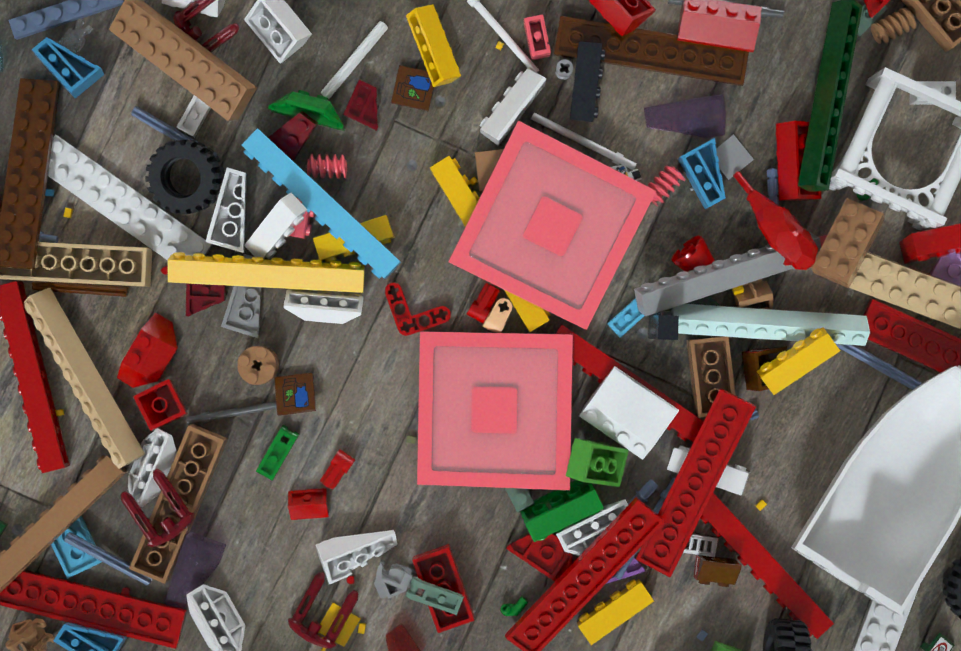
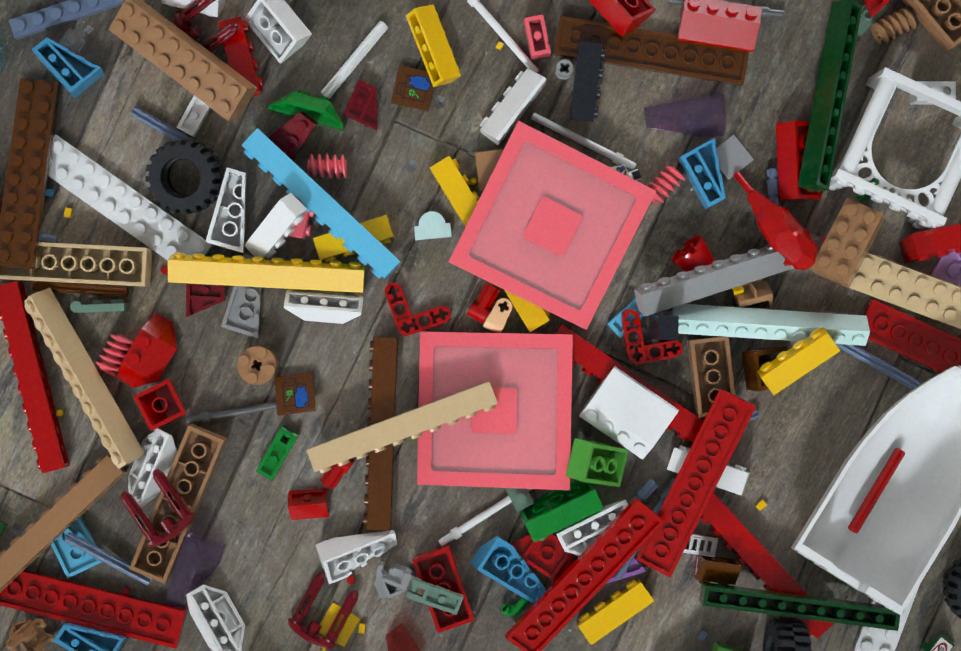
none -> sand green plate [70,300,129,313]
none -> coral piece [95,334,134,376]
none -> red brick [218,16,264,97]
none -> tan brick [306,381,498,473]
none -> reddish brown brick [363,337,398,531]
none -> light aqua piece [414,211,452,240]
none -> white bar [438,489,532,546]
none -> dark azure wedge [470,536,546,604]
none -> red beam [621,309,683,364]
none -> dark green brick [699,582,900,631]
none -> red axle [848,448,905,534]

